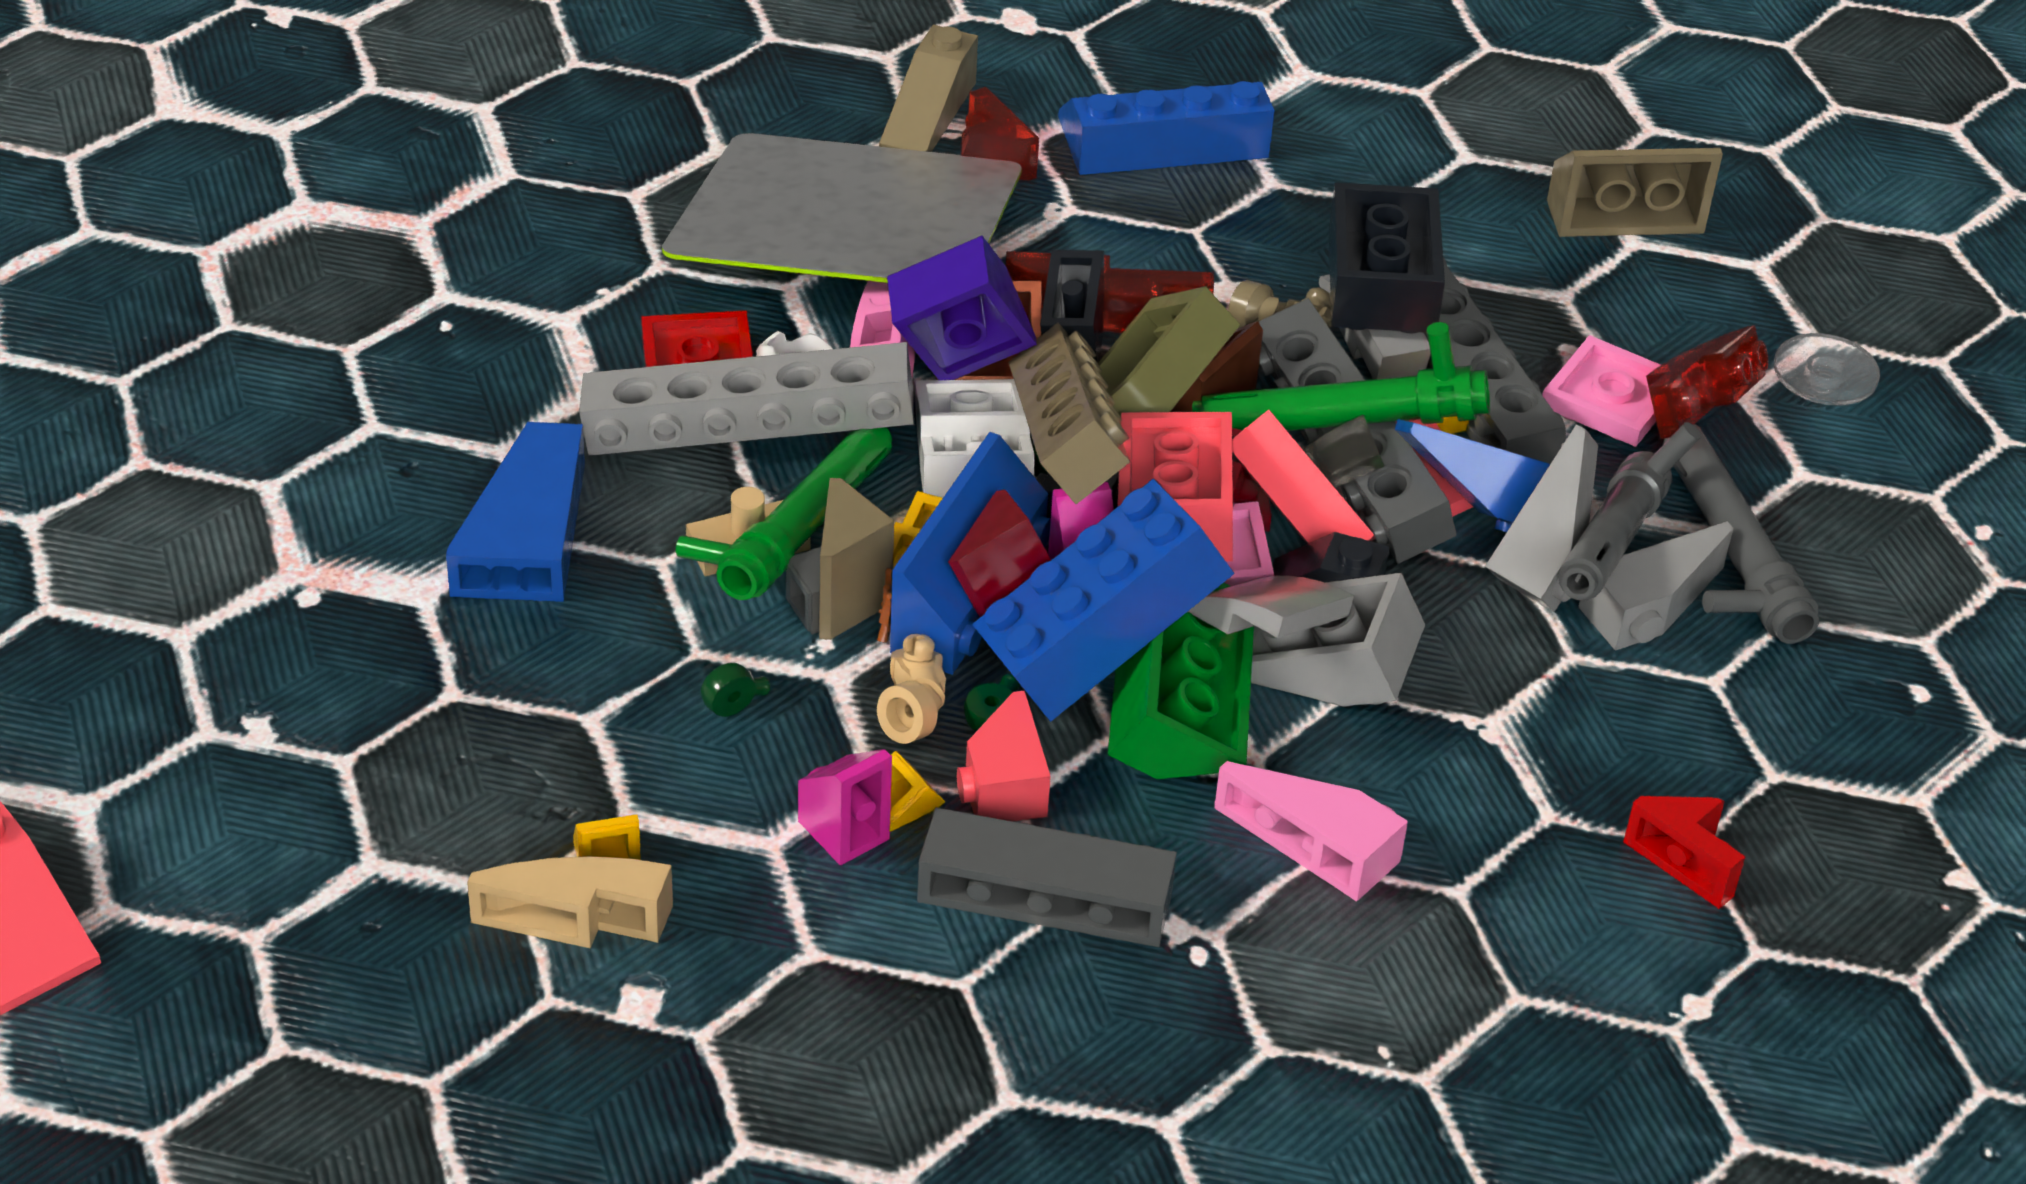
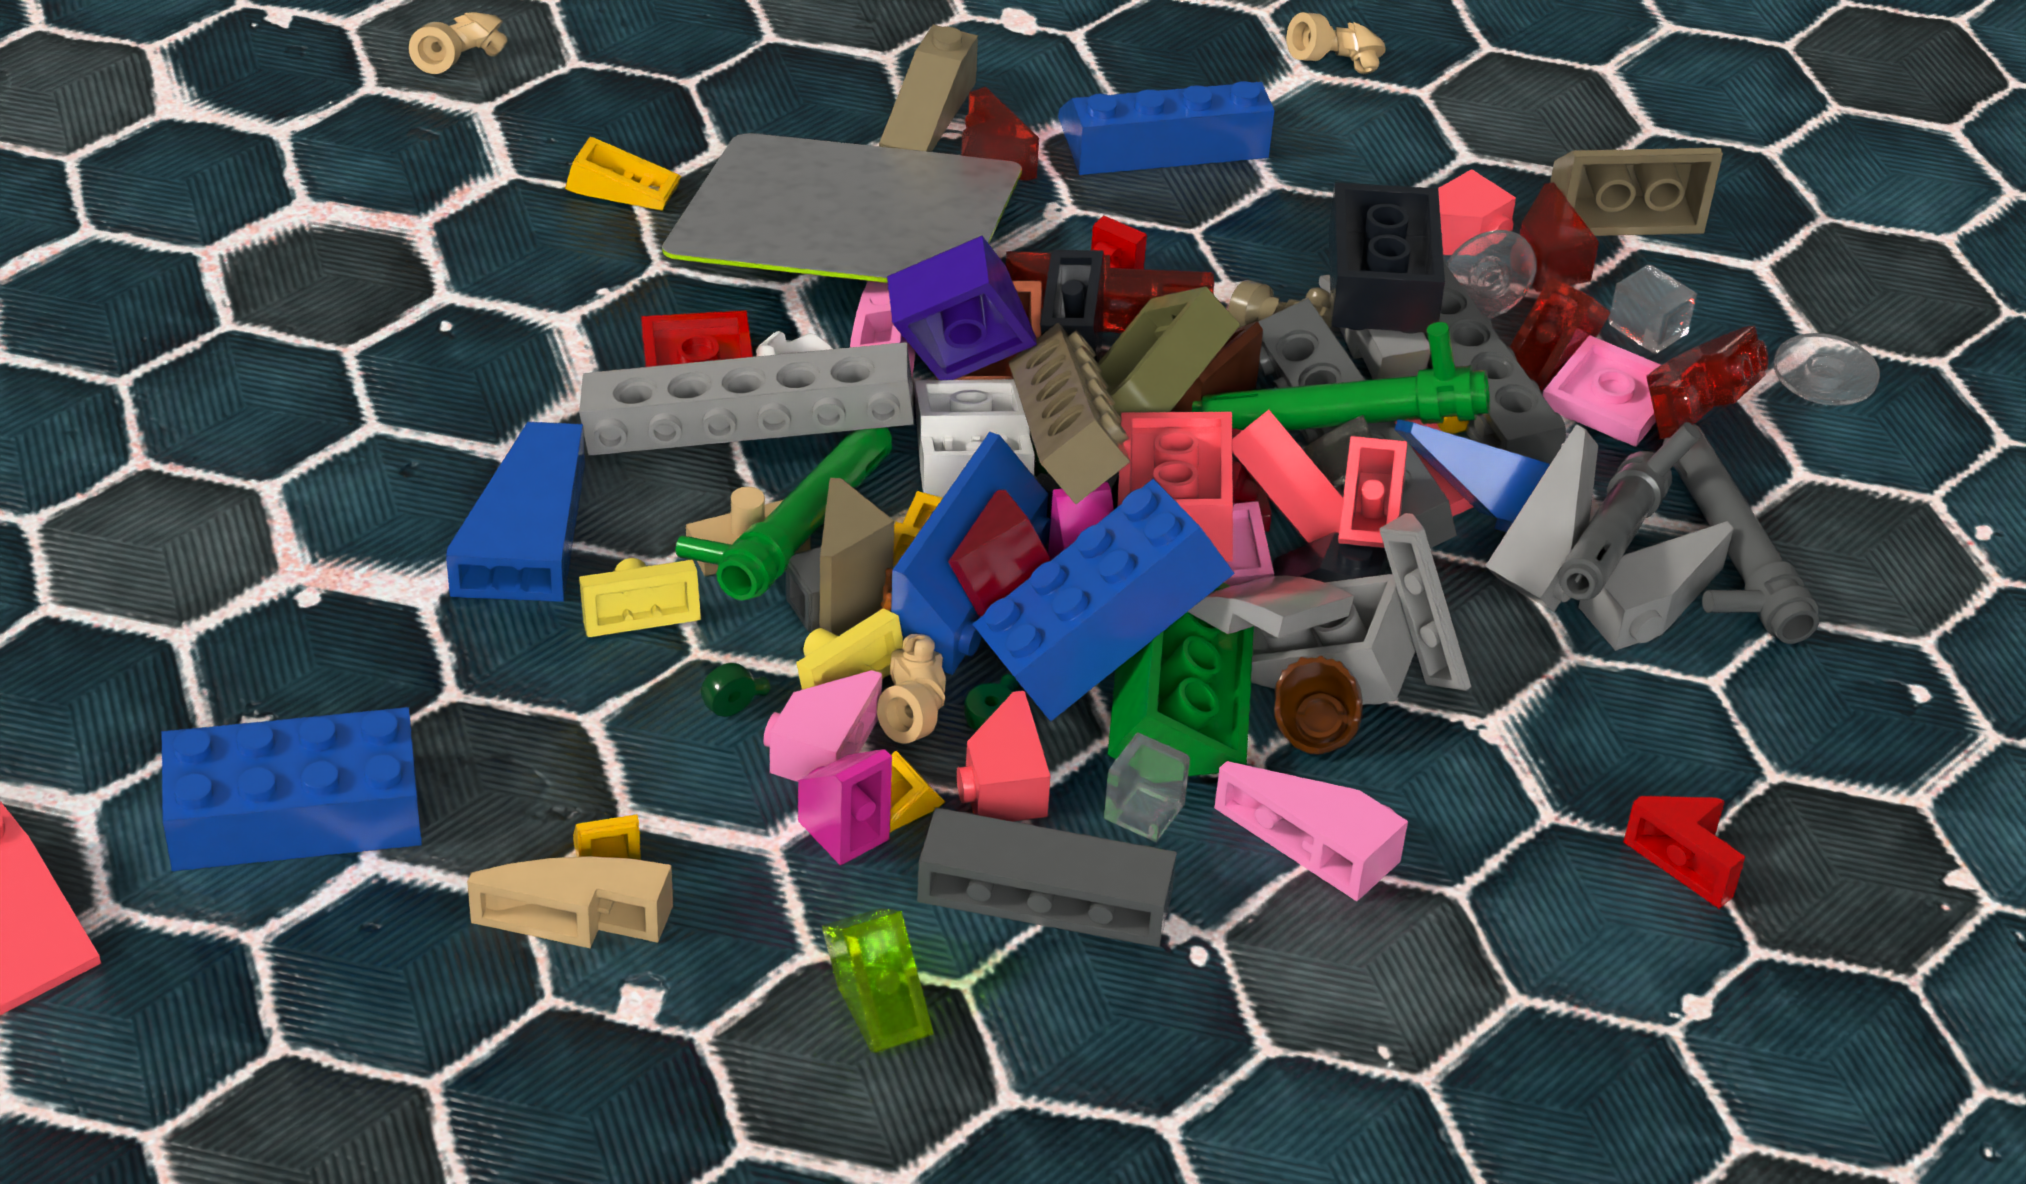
none -> blue brick [161,707,422,871]
none -> tan arm [409,12,507,74]
none -> yellow slope [565,136,681,211]
none -> light yellow tile [579,558,701,637]
none -> bright pink slope [763,670,882,782]
none -> light yellow tile [796,608,903,690]
none -> clear neon green slope [822,908,934,1053]
none -> red tile [1091,215,1147,284]
none -> clear panel [1104,732,1190,842]
none -> reddish brown hair [1274,656,1363,755]
none -> tan arm [1286,12,1386,74]
none -> coral slope [1338,436,1407,548]
none -> light grey slope [1379,513,1471,691]
none -> coral slope [1438,169,1516,257]
none -> clear dish [1447,230,1537,319]
none -> clear red slope [1510,276,1611,391]
none -> clear red slope [1513,182,1599,292]
none -> clear panel [1609,265,1697,354]

